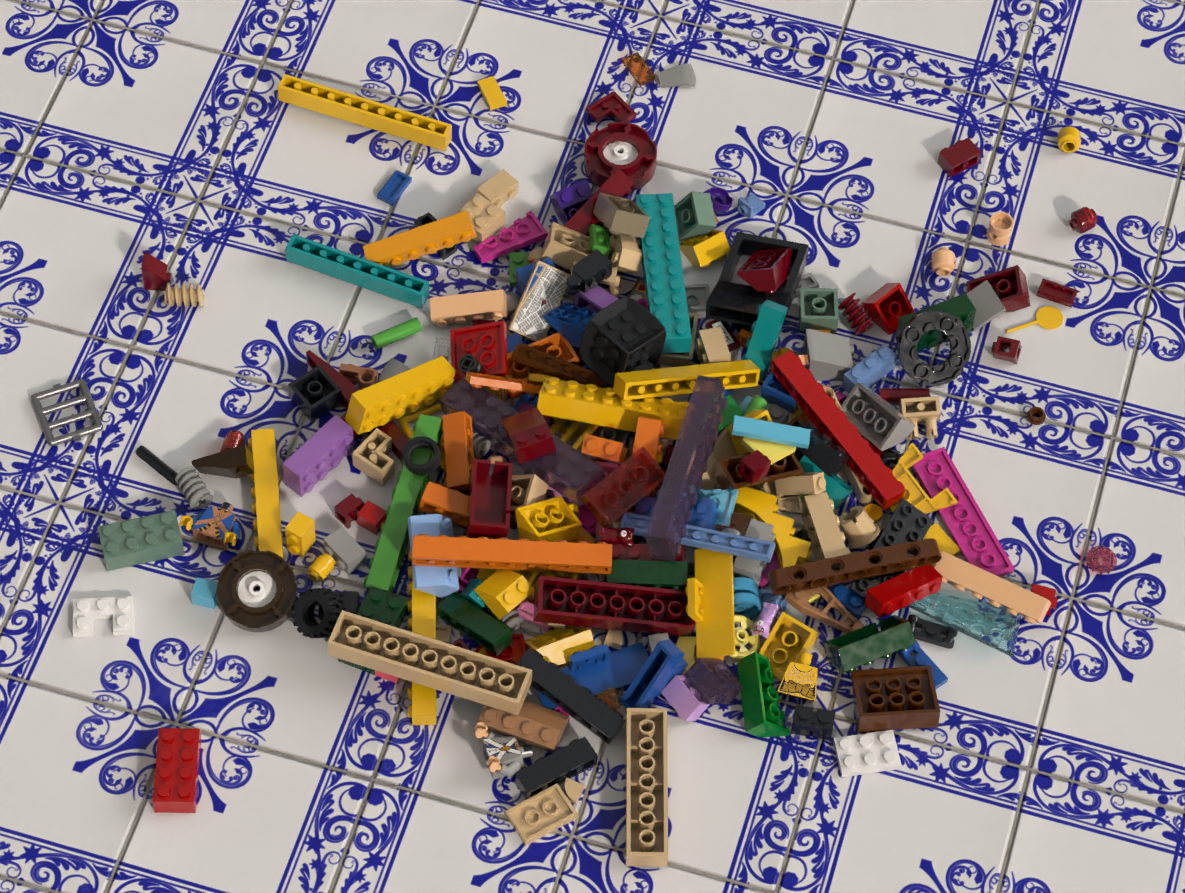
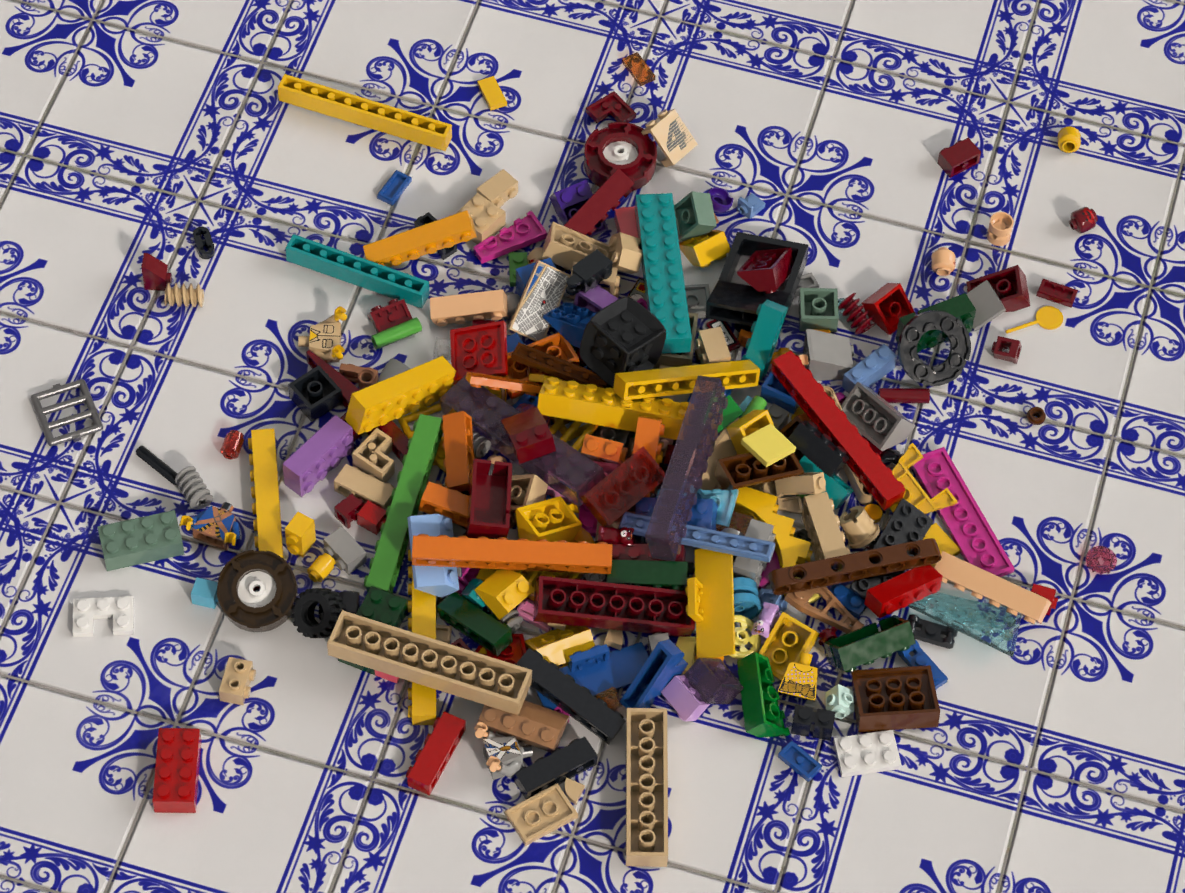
dark brown slope [192,444,255,478] -> none
black tyre [403,436,441,476] -> none
pearl dark grey wheel [458,354,482,375] -> none
bright green plate [589,224,611,256] -> none
dark tan brick [593,192,650,239] -> none
light grey piece [656,63,696,88] -> none
medium azure tile [731,415,811,449] -> none
dark red brick [738,450,771,485] -> none
tan brick [899,396,941,440] -> none
none -> black beam [193,226,215,259]
none -> tan brick [219,657,256,705]
none -> tan torso [298,306,347,363]
none -> tan brick [334,464,394,510]
none -> dark red bracket [367,298,413,333]
none -> red brick [406,711,466,795]
none -> tan panel [641,109,698,167]
none -> blue plate [778,741,822,782]
none -> dark red plate [818,627,837,645]
none -> light aqua brick [825,684,854,719]

